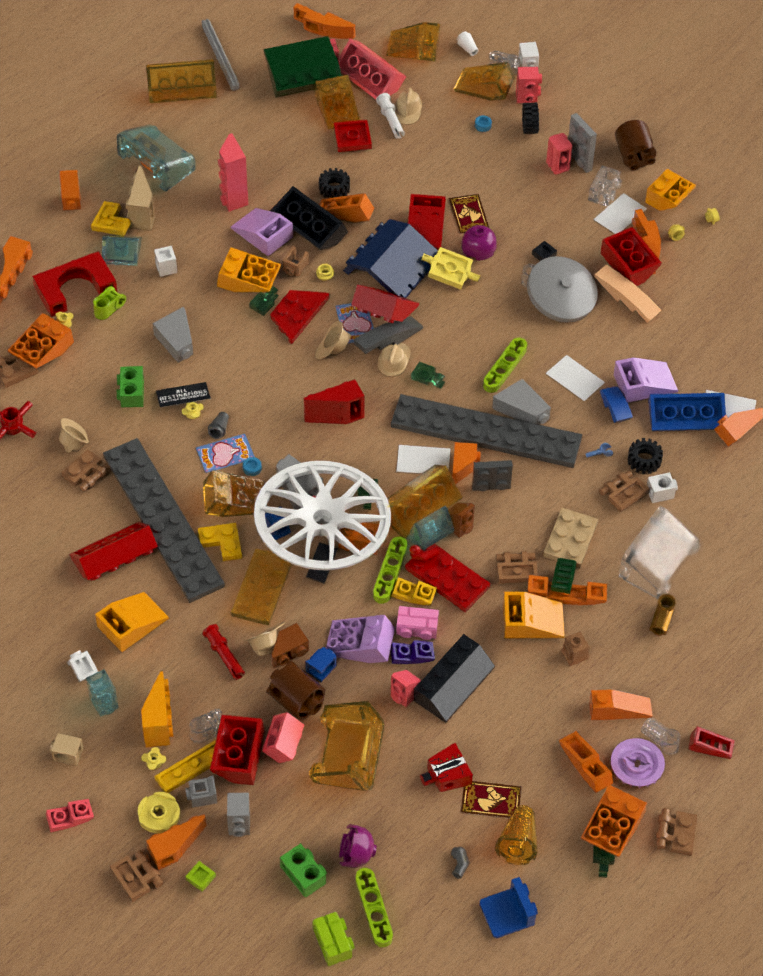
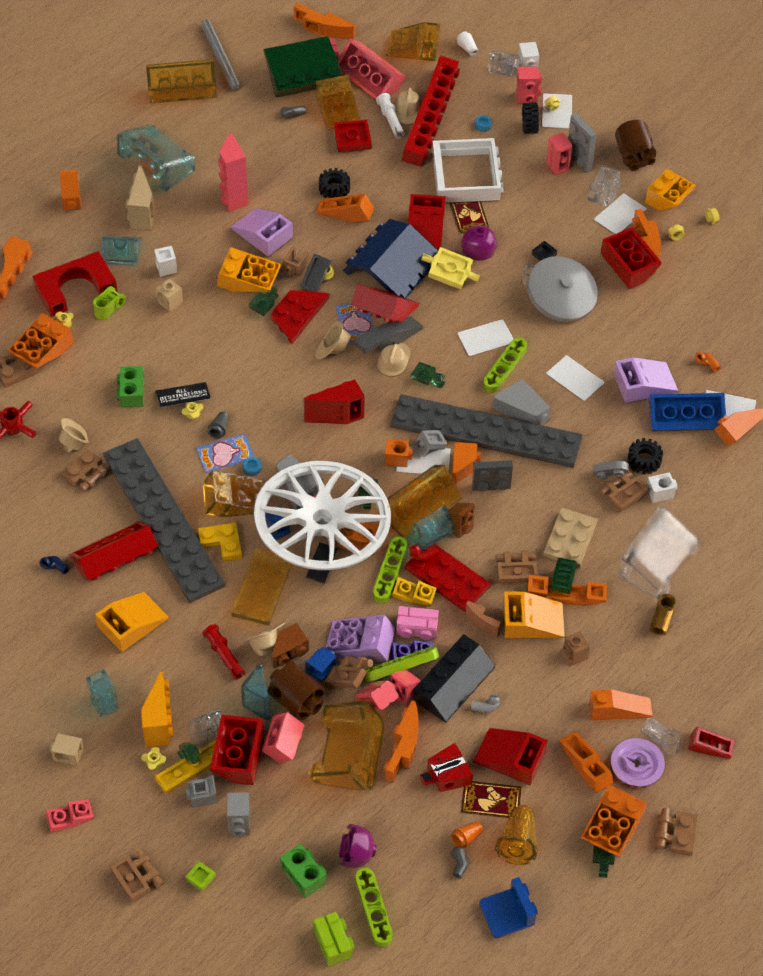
white bracket [67,650,98,682] -> none
yellow plate [91,201,131,236] -> none
light yellow plate [138,792,180,833] -> none
orange slope [146,814,207,870] -> none
light grey slope [153,307,193,363] -> none
black slope [270,186,348,250] -> none
clear yellow slope [454,62,515,101] -> none
medium blue hand [585,443,613,458] -> none
light nougat slope [594,265,662,323] -> none
blue slope [600,386,633,423] -> none
none -> dark blue arm [40,556,70,574]
none -> tan brick [156,279,183,312]
none -> clear green plate [177,742,200,764]
none -> clear light blue slope [241,664,270,720]
none -> dark grey arm [280,106,306,119]
none -> dark grey tile [300,254,331,292]
none -> medium nougat plate [324,656,373,689]
none -> coral brick [355,680,399,711]
none -> lime beam [364,646,440,682]
none -> orange slope [383,701,418,783]
none -> orange brick [385,439,413,467]
none -> red brick [401,55,460,167]
none -> light grey bracket [414,430,448,457]
none -> white window [432,138,504,203]
none -> orange cone [451,821,483,848]
none -> white sticker [457,319,513,356]
none -> nougat slope [466,601,501,638]
none -> light grey arm [471,694,500,714]
none -> red slope [473,728,548,786]
none -> white sticker [542,93,572,128]
none -> light yellow plate [544,96,561,111]
none -> light grey plate [593,461,629,479]
none -> orange arm [695,352,721,373]

